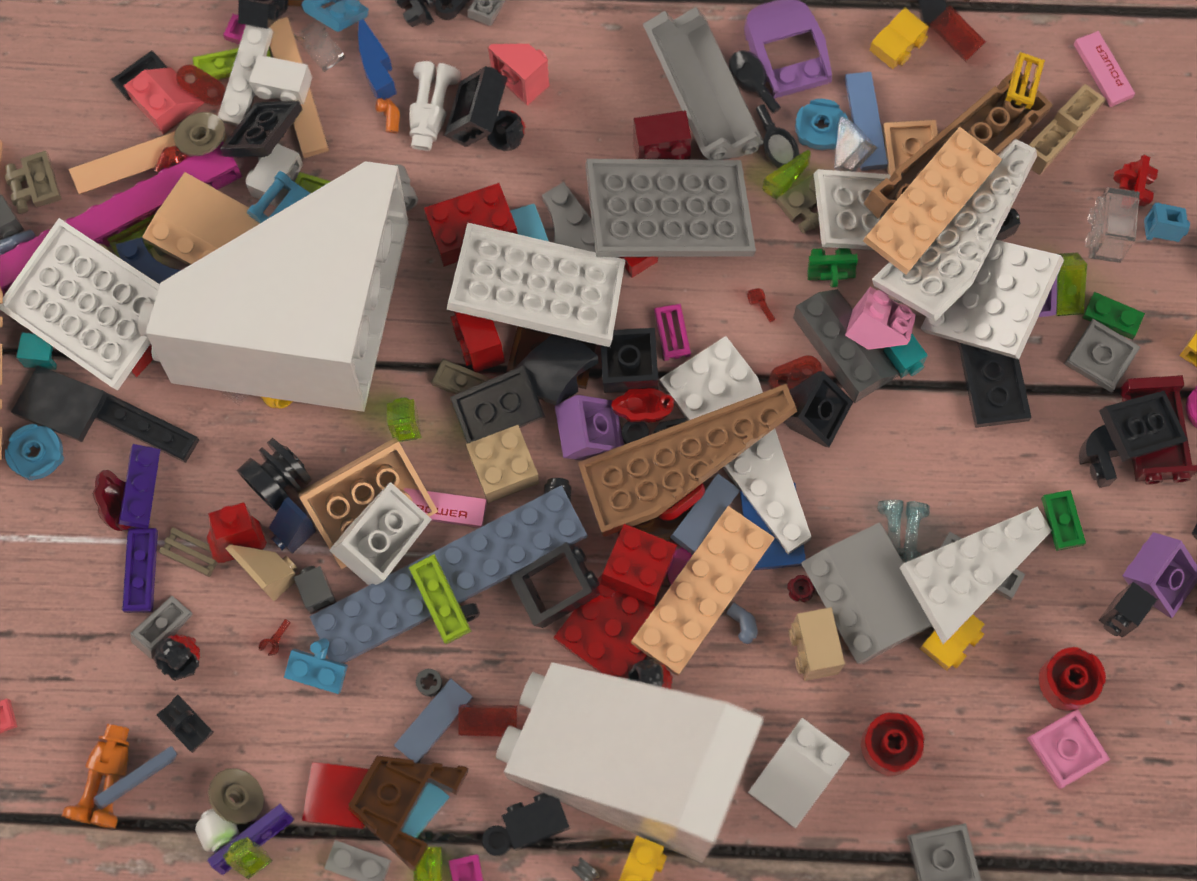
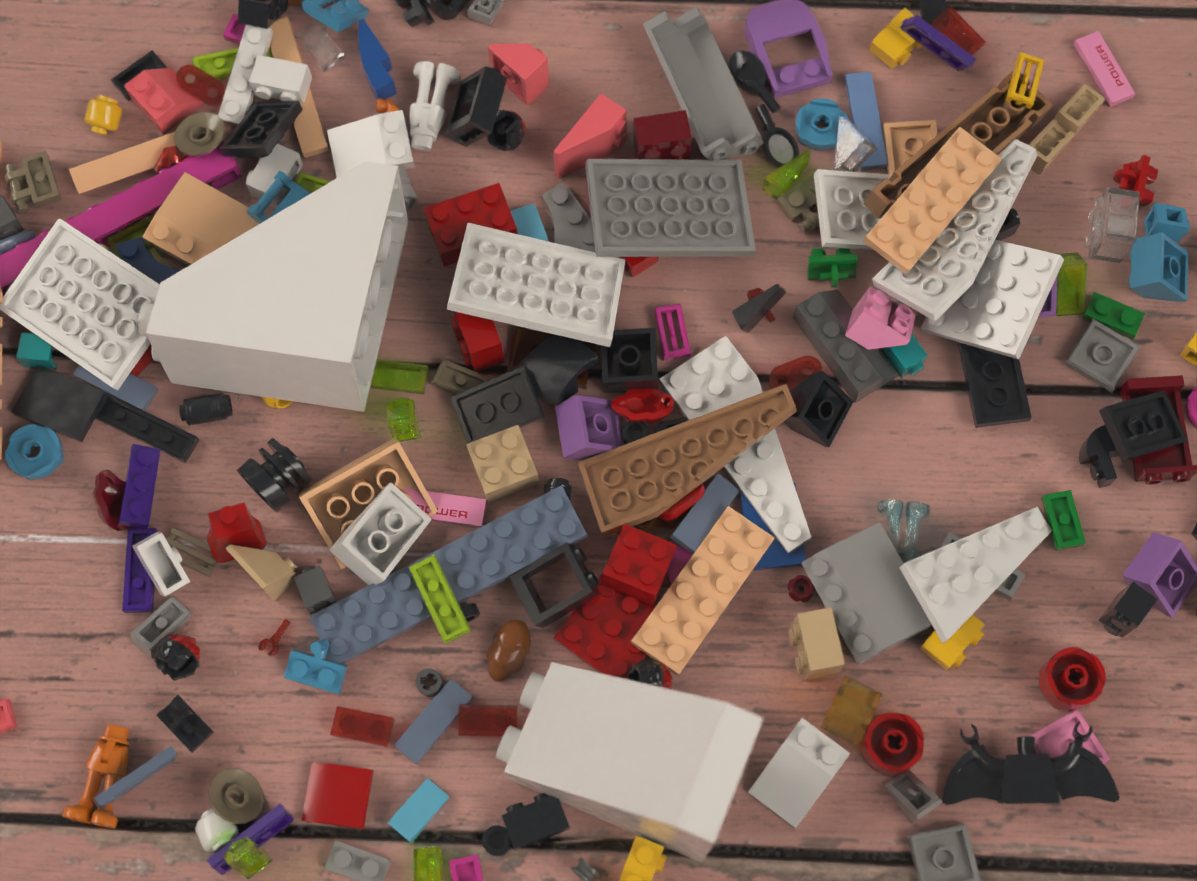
dark blue slope [269,497,317,554] -> none
reddish brown wing [348,755,468,871] -> none
sand blue arm [726,603,758,644] -> none
none -> sand blue tile [73,365,158,411]
none -> yellow head [84,95,122,136]
none -> white brick [132,532,190,596]
none -> black head [179,393,233,426]
none -> white slope [327,110,415,178]
none -> clear red plate [330,706,395,748]
none -> clear neon green plate [370,360,429,395]
none -> dark orange arm [486,619,531,682]
none -> coral slope [553,94,628,178]
none -> black slope [732,284,787,333]
none -> clear yellow brick [821,676,883,747]
none -> light grey slope [885,770,942,824]
none -> dark purple tile [900,15,976,71]
none -> black torso [942,721,1119,805]
none -> dark azure slope [1129,232,1189,302]

